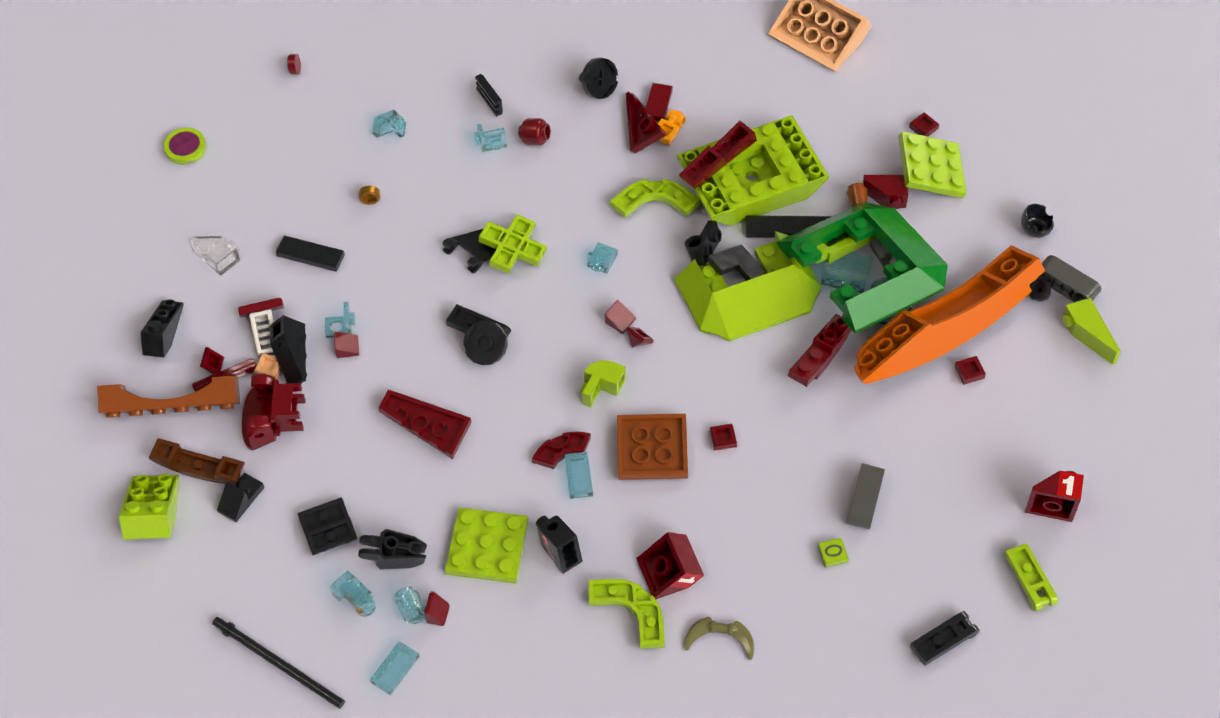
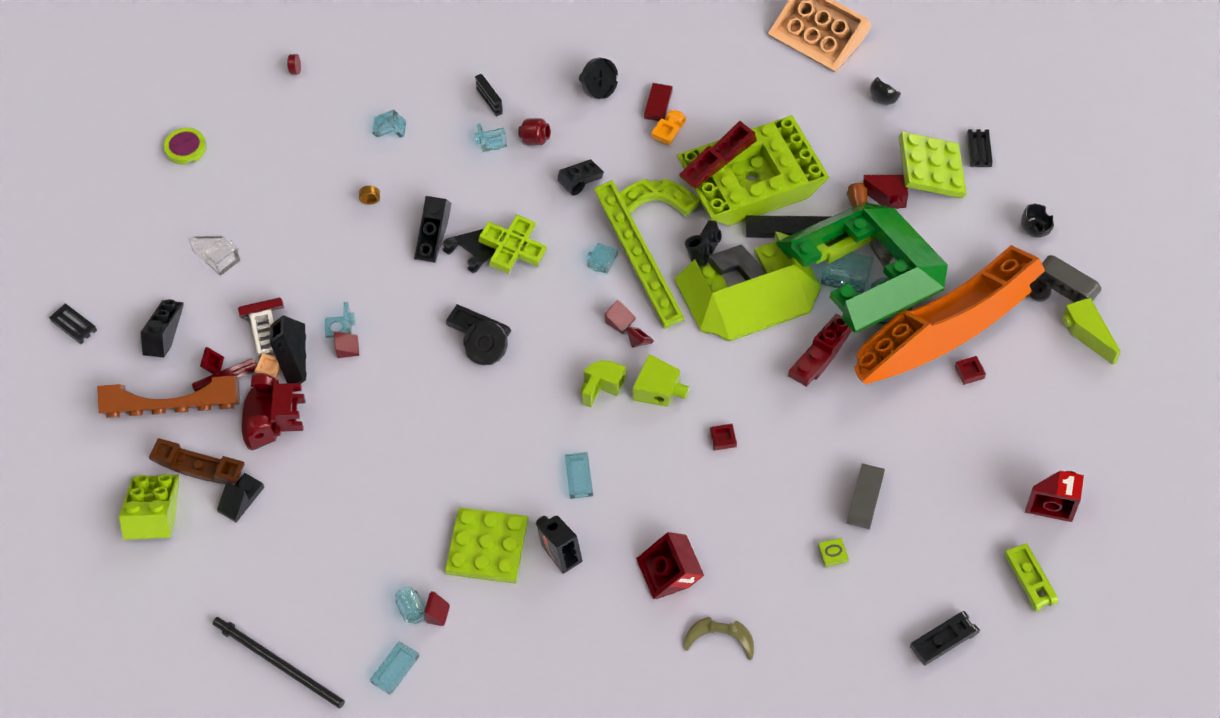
black tile [276,235,345,272] -> none
black slope [297,497,358,556] -> none
clear light blue leg [330,570,376,617] -> none
black hinge [358,529,427,569] -> none
dark red wing [378,389,472,459] -> none
dark red tile [532,432,591,469] -> none
lime plate [588,579,665,649] -> none
dark orange plate [617,413,688,480] -> none
dark red wing [626,91,666,154] -> none
dark red tile [909,112,939,137] -> none
none -> black tile [49,303,97,344]
none -> black slope [414,196,452,263]
none -> black plate [557,159,604,196]
none -> lime tile [593,180,685,329]
none -> lime torso [633,354,690,407]
none -> black hair [870,77,901,105]
none -> black tile [967,129,993,167]

